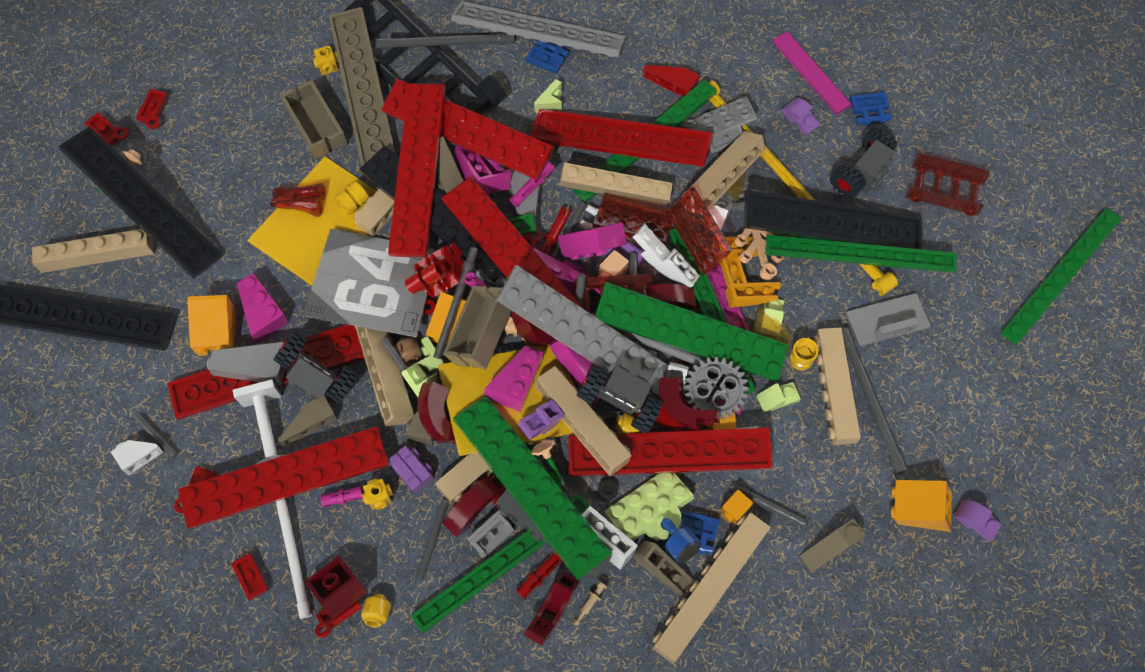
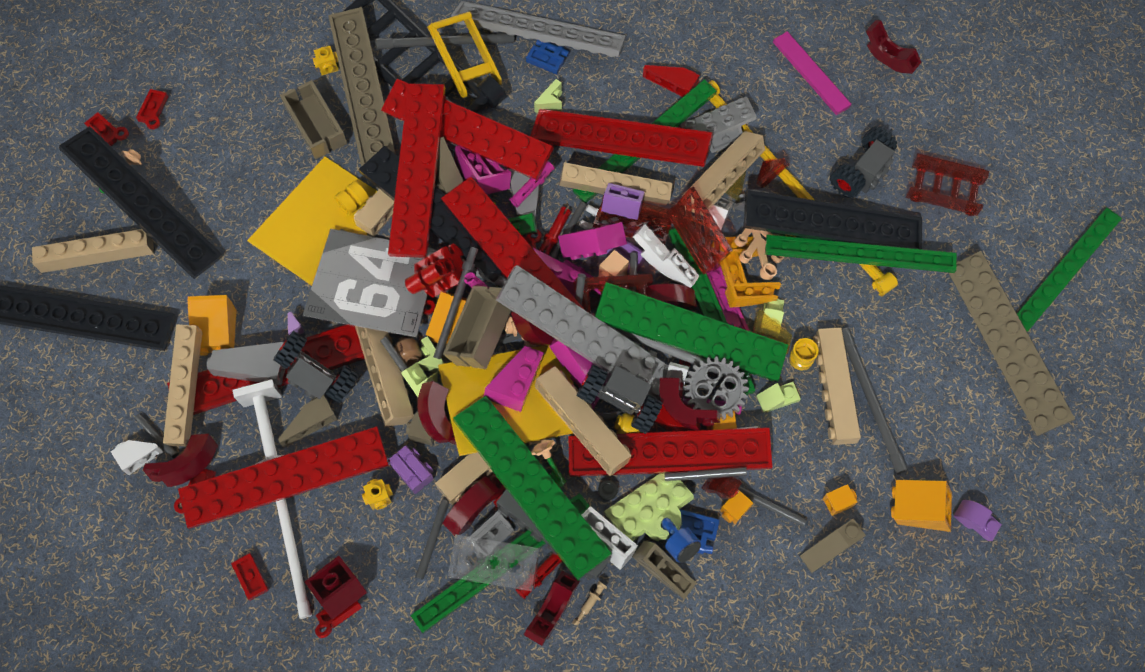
dark pink wedge [237,273,289,344] -> none
clear red piece [270,183,326,217] -> none
dark pink pin [320,486,363,508] -> none
yellow head [361,594,391,628] -> none
medium lavender brick [518,399,565,439] -> none
tan brick [652,512,771,664] -> none
medium lavender brick [781,98,820,136] -> none
light grey bracket [846,293,930,347] -> none
blue plate [850,92,892,126] -> none
none -> dark red arch [143,434,218,487]
none -> tan brick [163,324,202,447]
none -> lavender slope [288,312,304,335]
none -> yellow piece [427,11,502,98]
none -> clear brick [448,534,541,591]
none -> medium lavender brick [601,183,644,220]
none -> dark grey bar [665,467,747,481]
none -> clear red slope [702,477,742,499]
none -> clear red slope [756,158,790,189]
none -> light orange brick [822,484,857,516]
none -> dark red arch [866,20,922,74]
none -> dark tan plate [949,251,1075,436]

